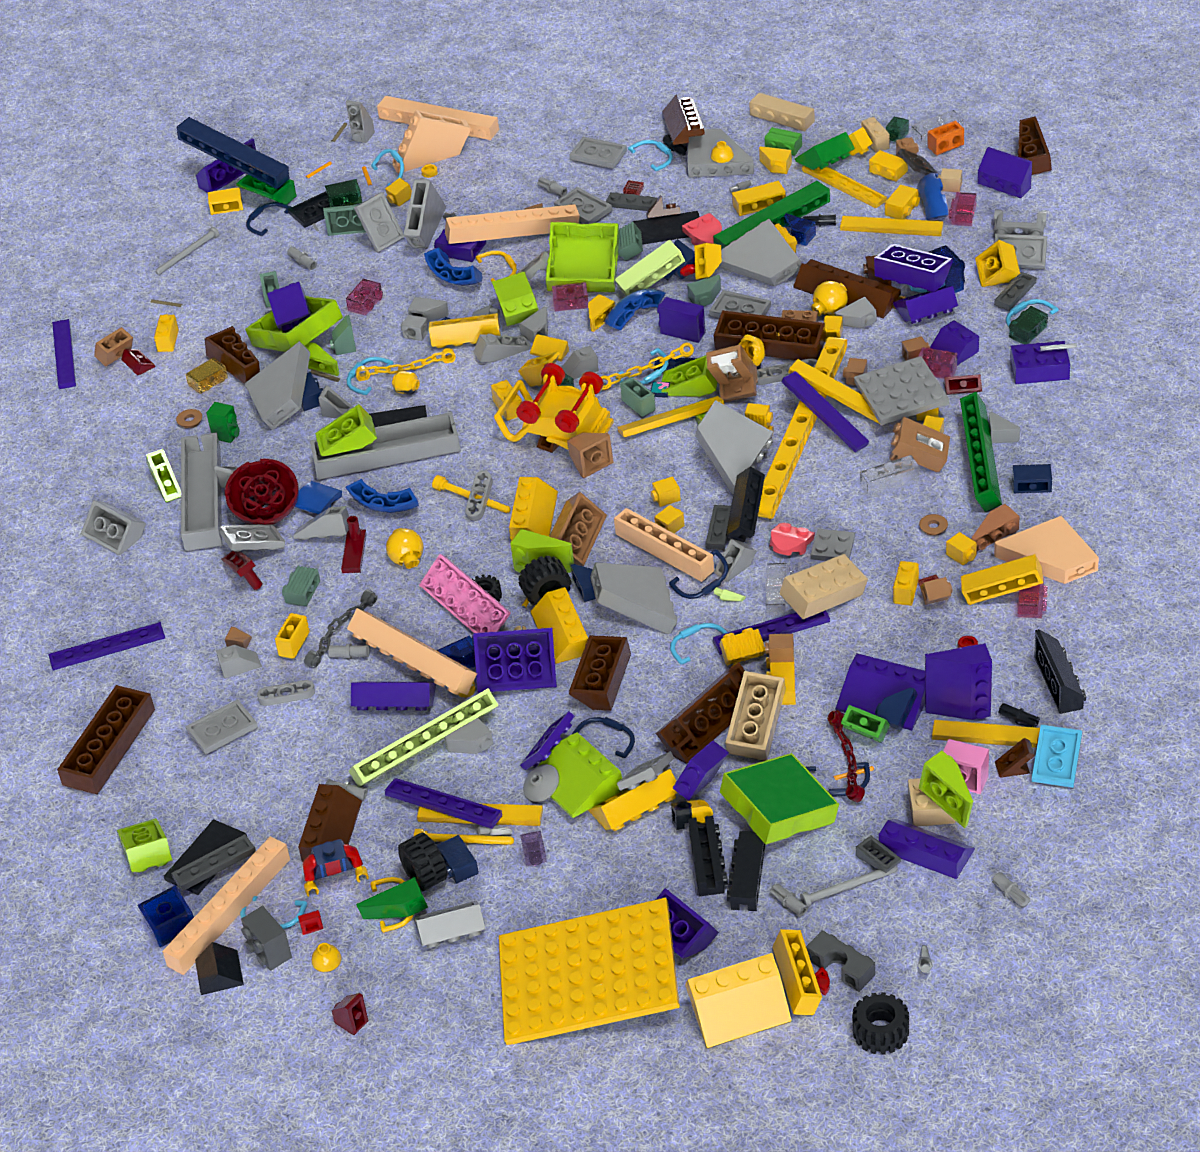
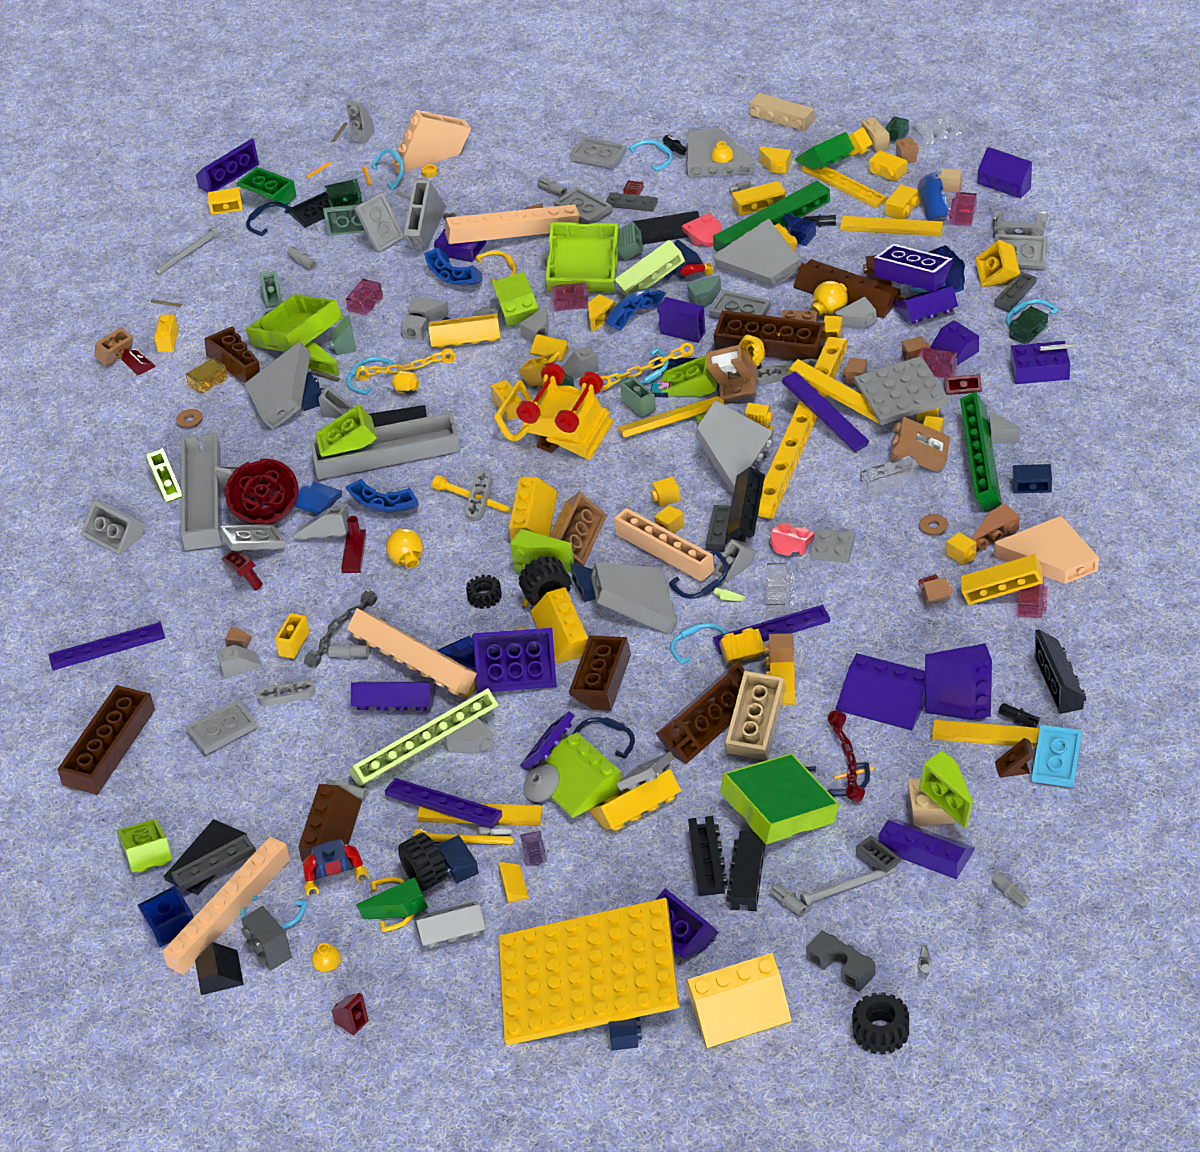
dark purple tile [52,319,76,390] -> none
dark blue brick [176,117,290,189] -> none
green brick [206,402,240,443] -> none
dark purple brick [267,281,311,333] -> none
sand green brick [282,565,320,607] -> none
red tile [298,910,324,935] -> none
light nougat brick [377,96,499,140] -> none
yellow brick [385,178,412,206] -> none
bright pink plate [419,554,511,633] -> none
light grey slope [473,334,532,362] -> none
light grey plate [516,251,549,280] -> none
medium nougat slope [567,433,614,478] -> none
slope [646,195,681,218] -> none
slope [662,94,705,145] -> none
leg [671,800,713,830] -> none
dark purple brick [673,740,729,801] -> none
yellow slope [694,243,722,280] -> none
bright green brick [764,127,802,156] -> none
yellow brick [772,929,822,1015] -> none
tan brick [779,554,868,619] -> none
red tile [815,967,830,995] -> none
bright green brick [841,705,890,743] -> none
dark blue slope [875,687,918,731] -> none
yellow brick [893,561,919,606] -> none
clear smoke tile [898,148,939,178] -> none
orange brick [928,120,964,155] -> none
bright pink brick [943,739,989,794] -> none
red tile [958,636,978,648] -> none
reddish brown wedge [1018,116,1052,175] -> none
none -> yellow slope [498,862,529,903]
none -> dark blue brick [609,1017,642,1051]

